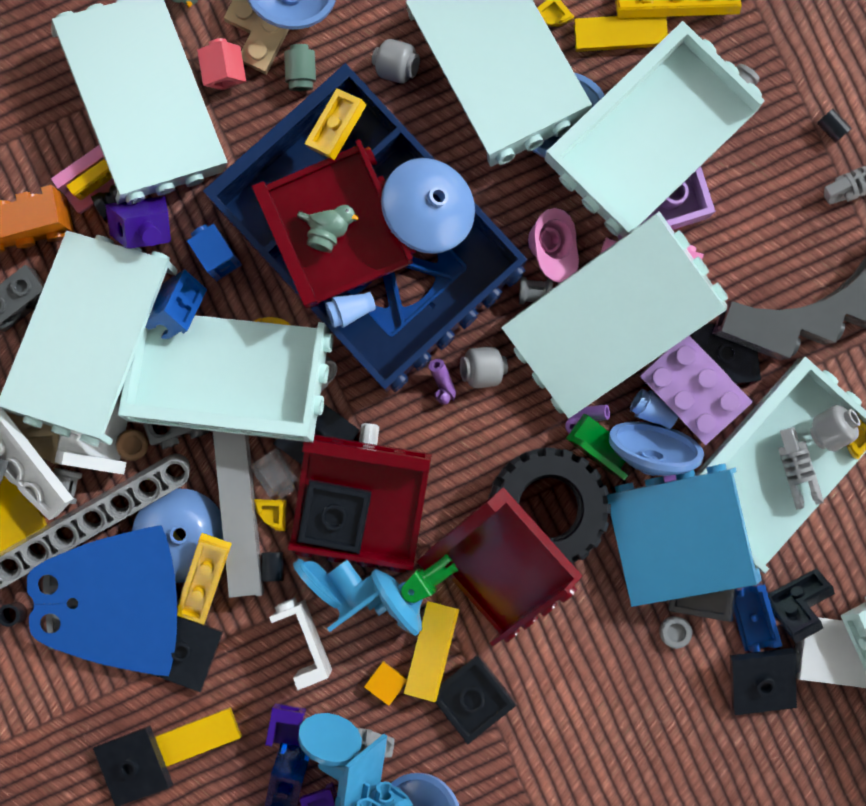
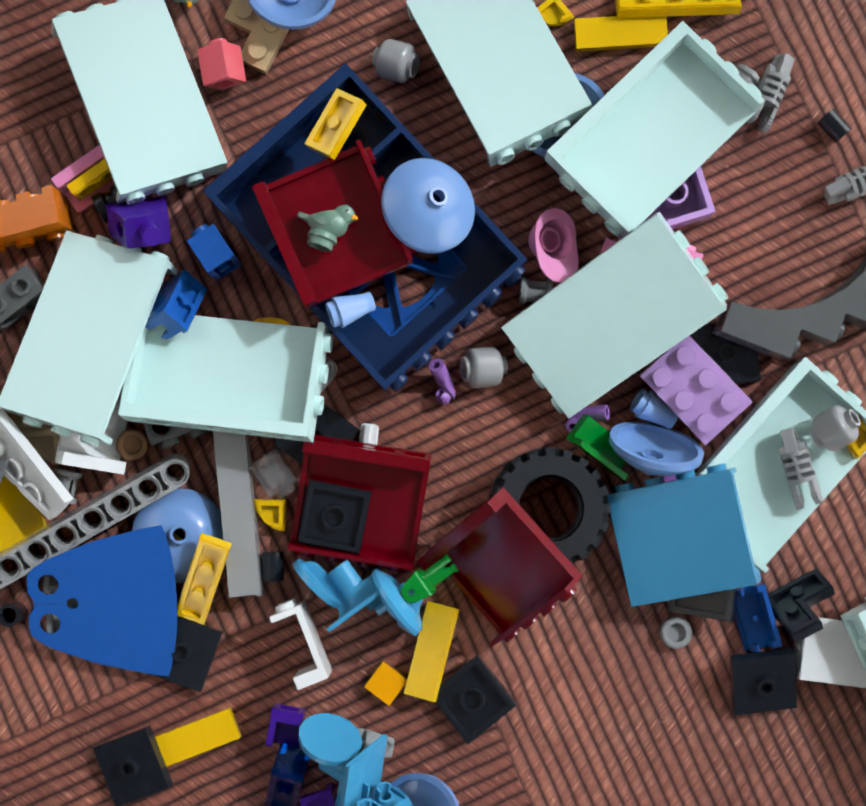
sand green brick [284,44,316,92] -> none
none -> light grey hinge [747,53,795,133]

